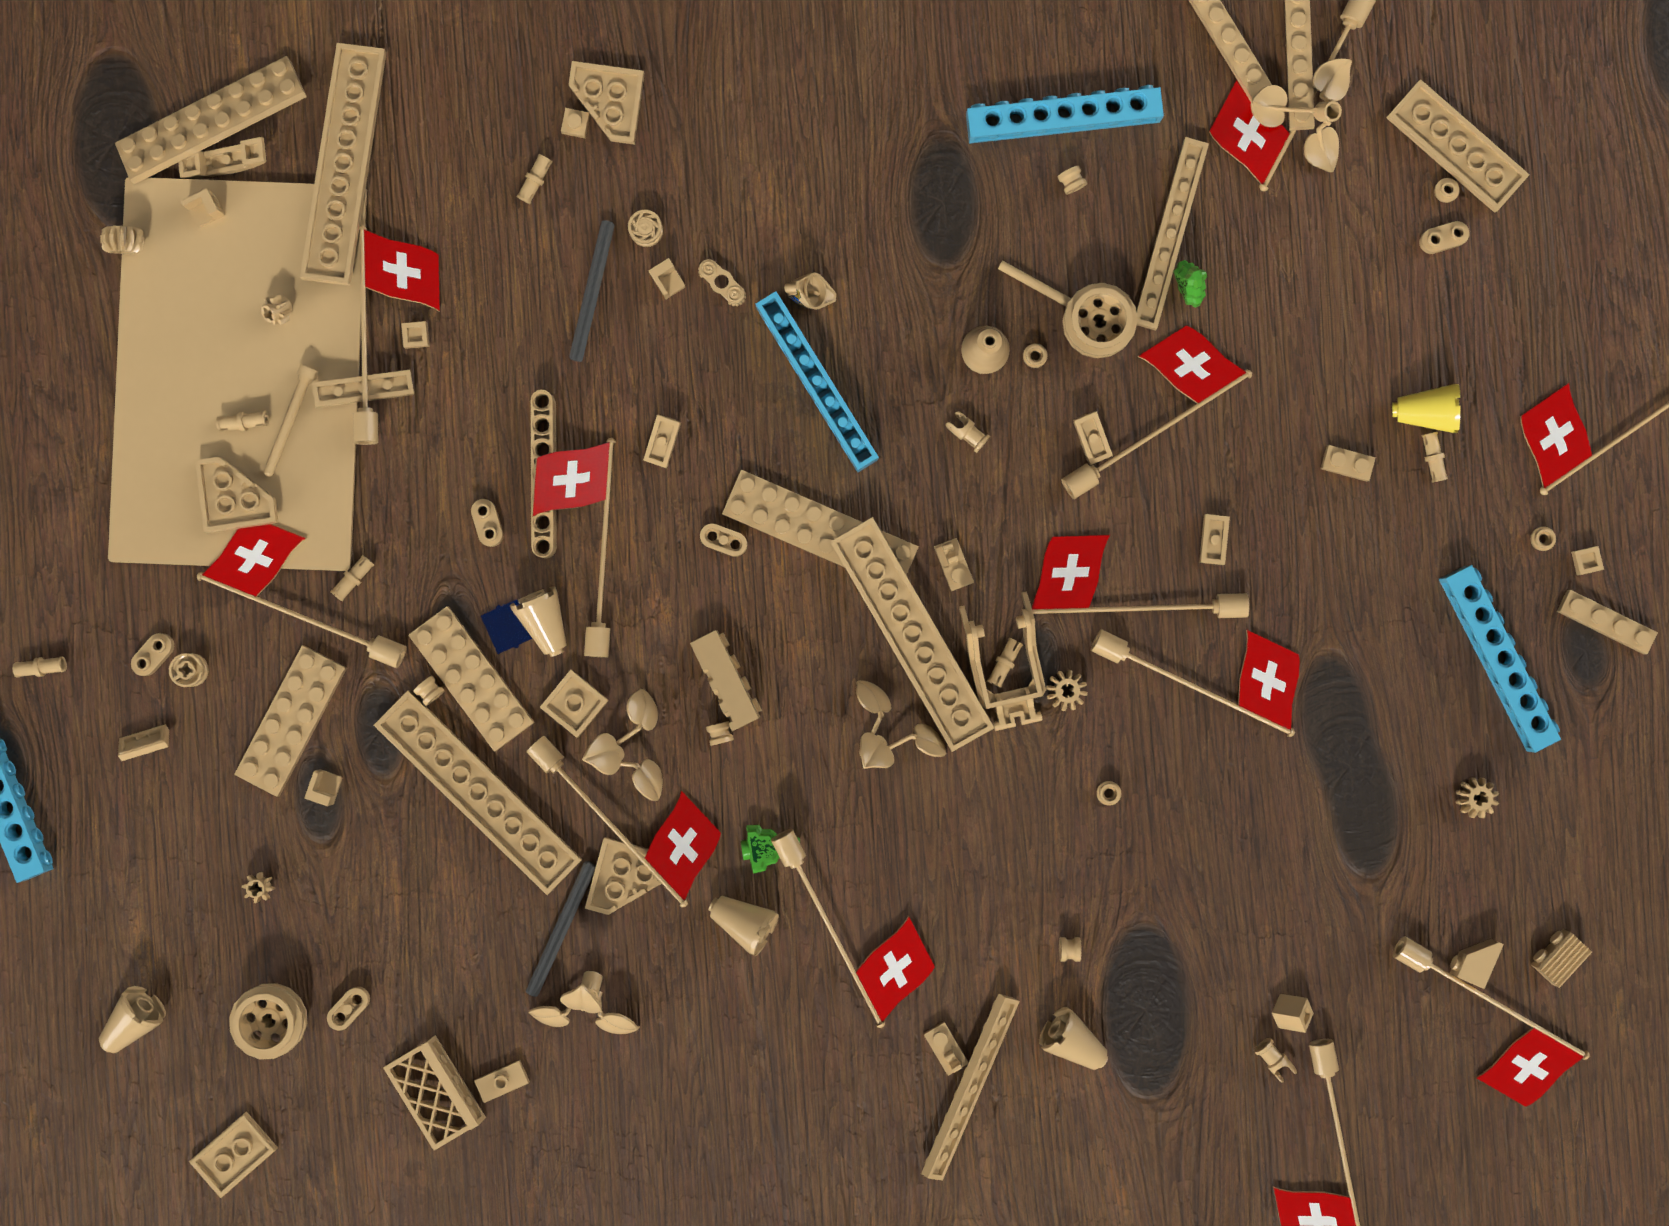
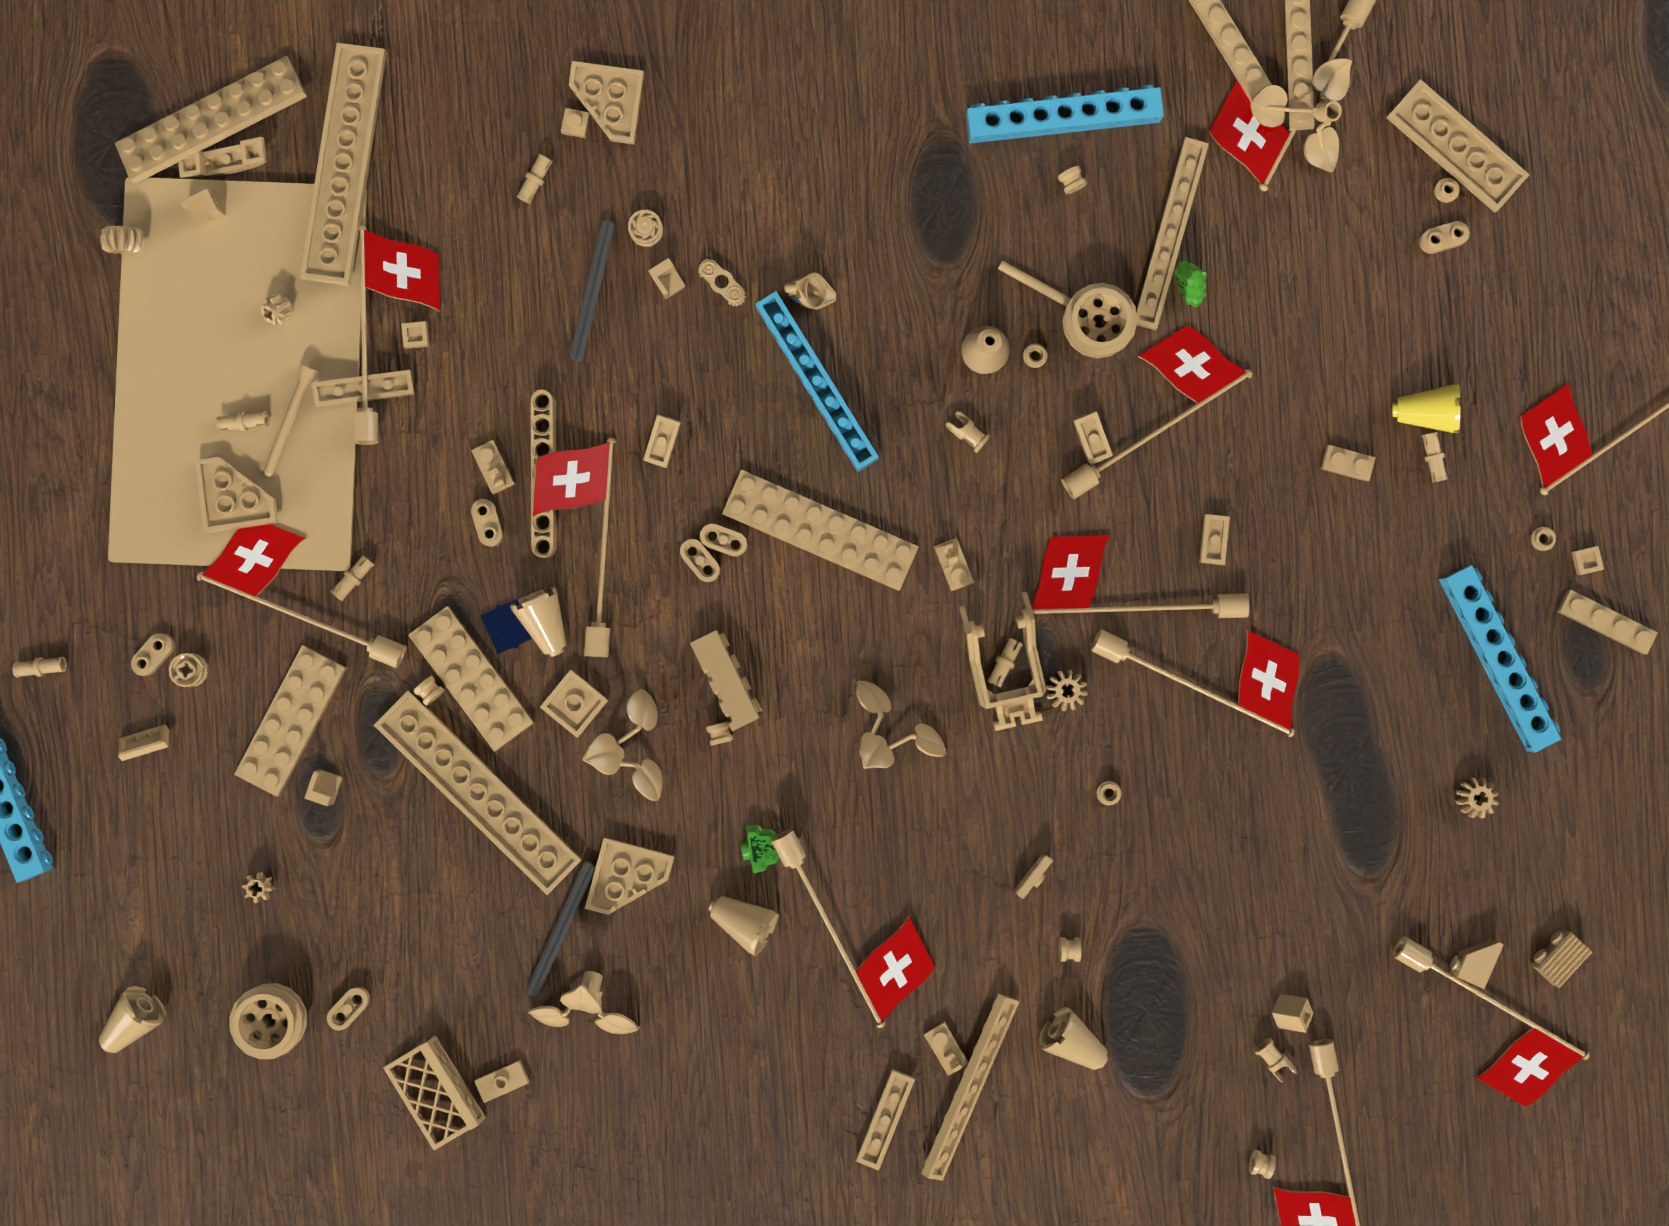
tan tile [189,1111,278,1198] -> none
red flag [527,736,721,907] -> none
tan plate [830,517,994,752] -> none
none -> tan plate [471,440,515,495]
none -> tan plate [680,539,720,582]
none -> tan plate [856,1069,915,1171]
none -> tan plate [1014,853,1053,899]
none -> tan wheel [1249,1149,1276,1179]

